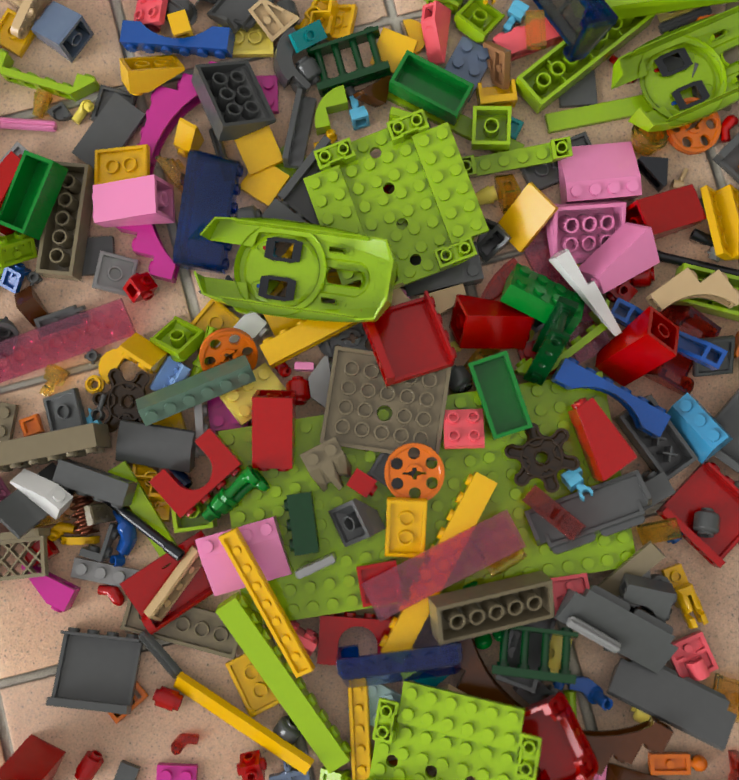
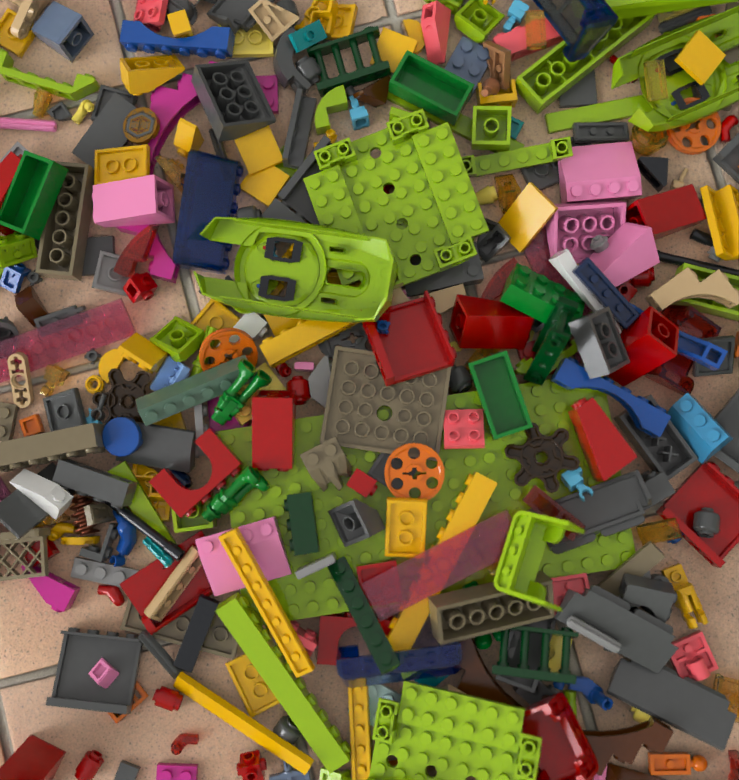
none -> tan beam [7,352,34,408]
none -> bright pink slope [88,658,120,689]
none -> blue tile [102,417,143,457]
none -> clear red slope [113,224,159,277]
none -> pearl gold tile [123,107,160,145]
none -> teal axle [143,537,174,568]
none -> black tile [173,594,220,673]
none -> green piece [211,359,272,425]
none -> dark green plate [327,556,401,675]
none -> blue piece [377,320,391,335]
none -> nougat cone [481,78,500,97]
none -> lime windscreen [494,510,585,612]
none -> dark grey slope [568,306,630,379]
none -> dark grey tile [572,122,630,143]
none -> dark blue tile [572,257,640,329]
none -> light grey plate [590,235,609,253]
none -> clear yellow tile [643,59,668,102]
none -> yellow tile [674,30,726,85]

